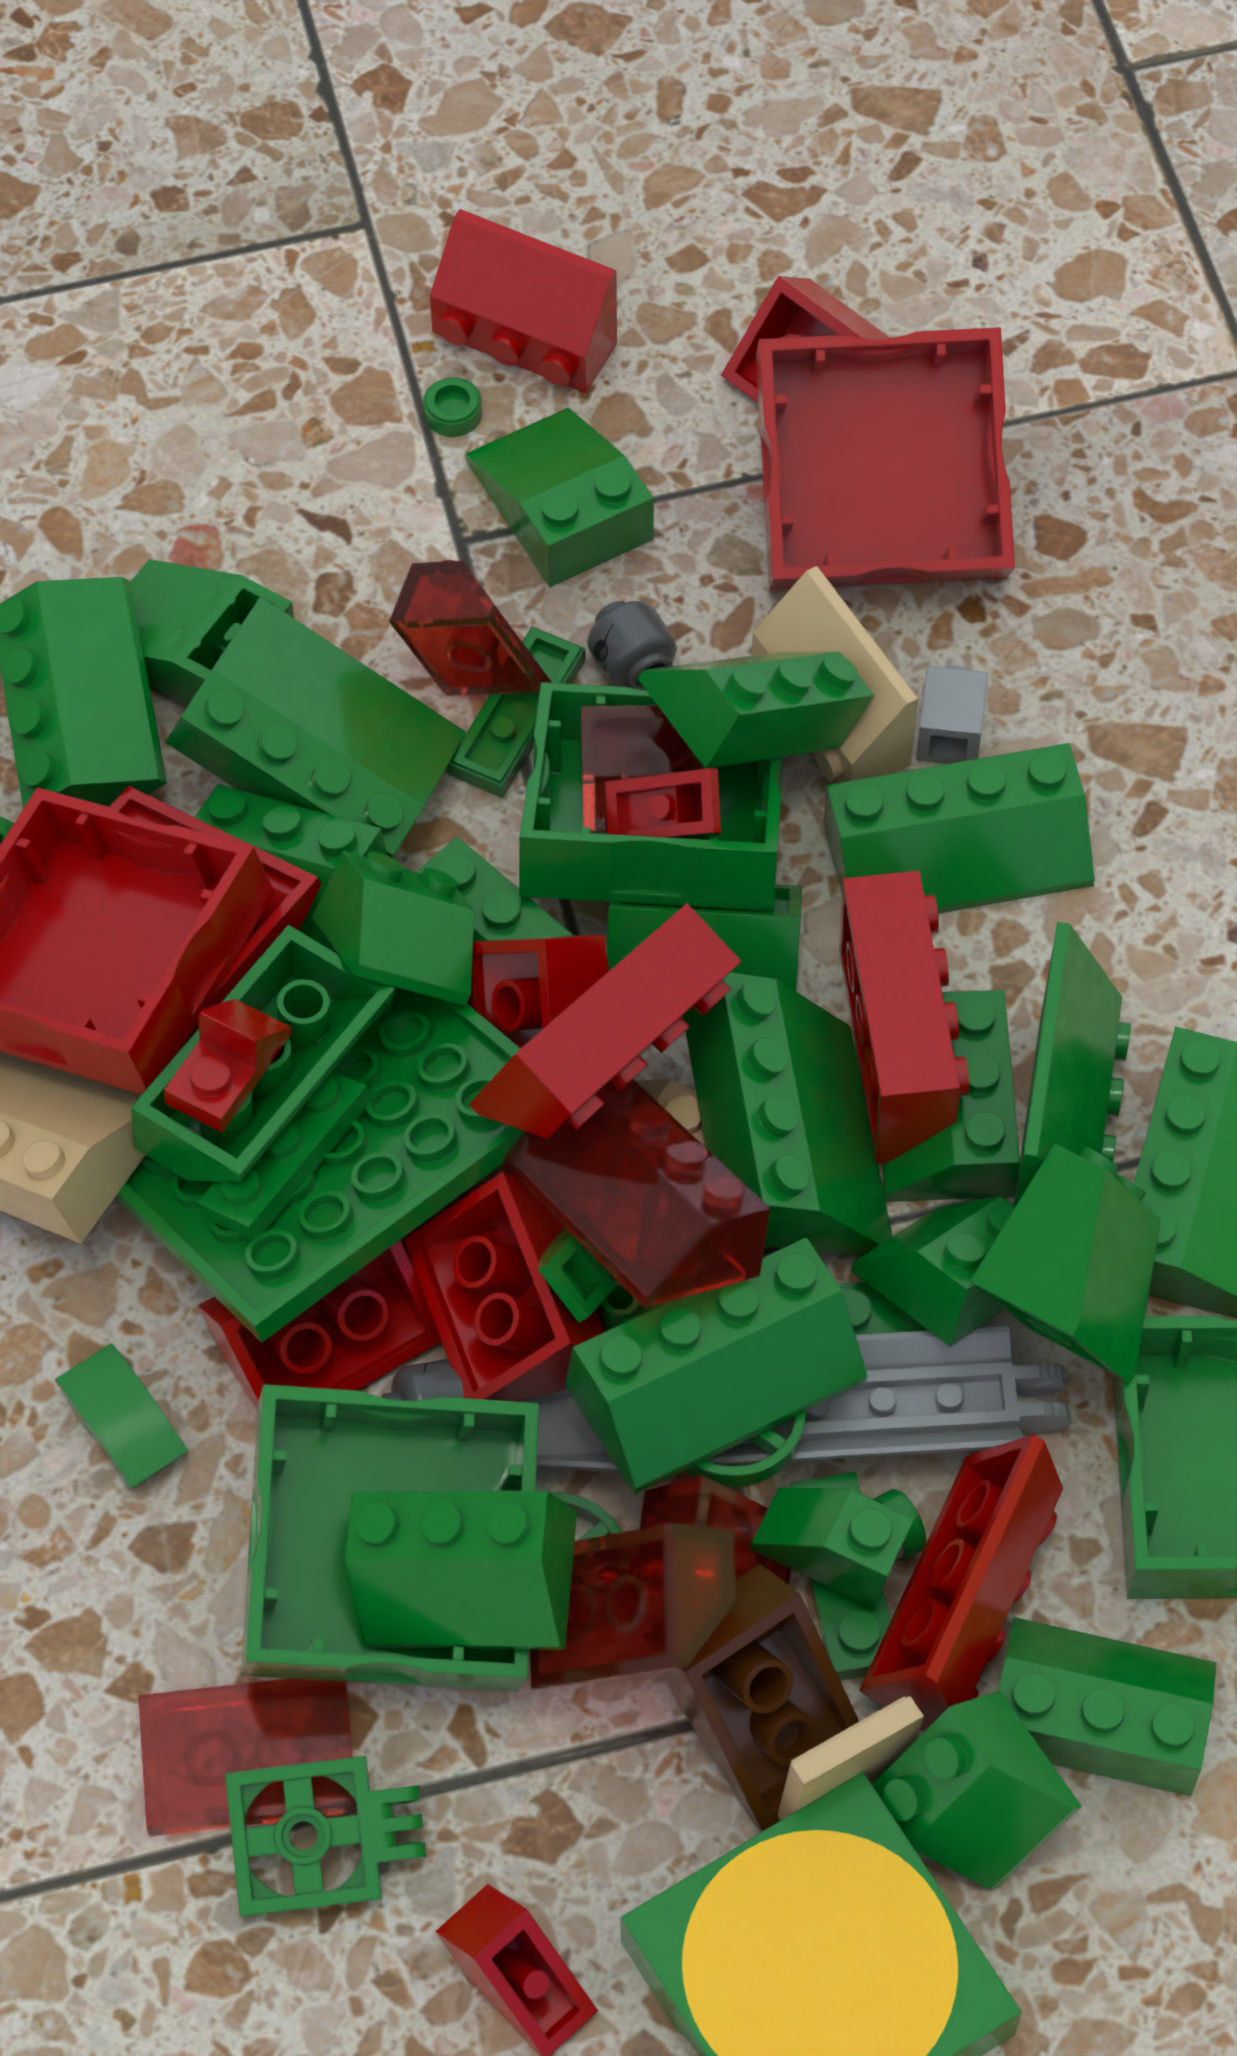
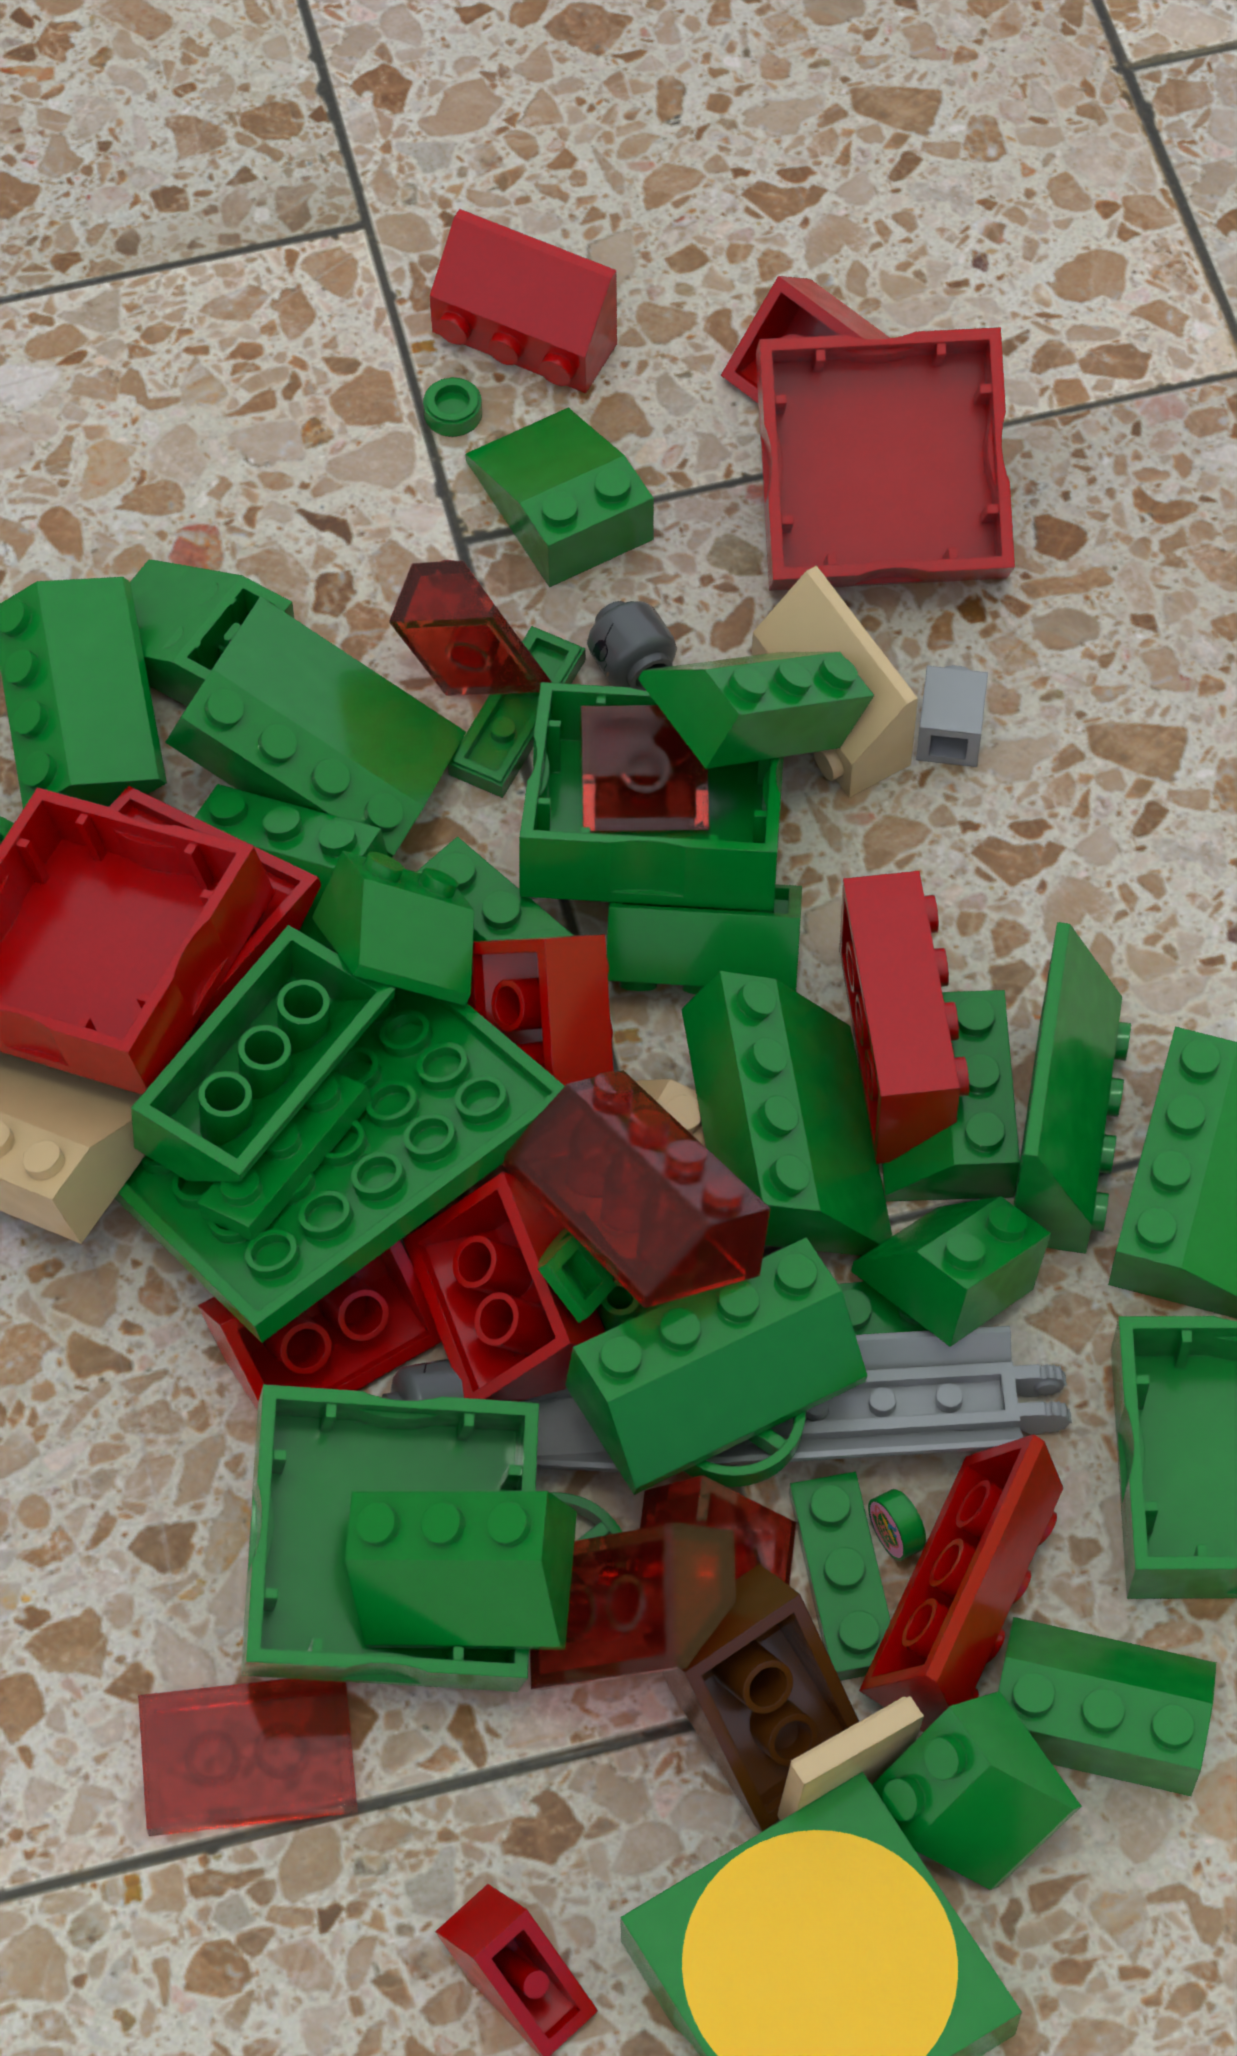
green slope [55,1343,188,1490] -> none
red slope [164,999,292,1133] -> none
green piece [225,1756,427,1917] -> none
red slope [469,903,741,1139] -> none
red slope [605,768,721,840] -> none
green slope [749,1487,914,1608] -> none
green slope [824,743,1095,914] -> none
green slope [969,1143,1161,1383] -> none

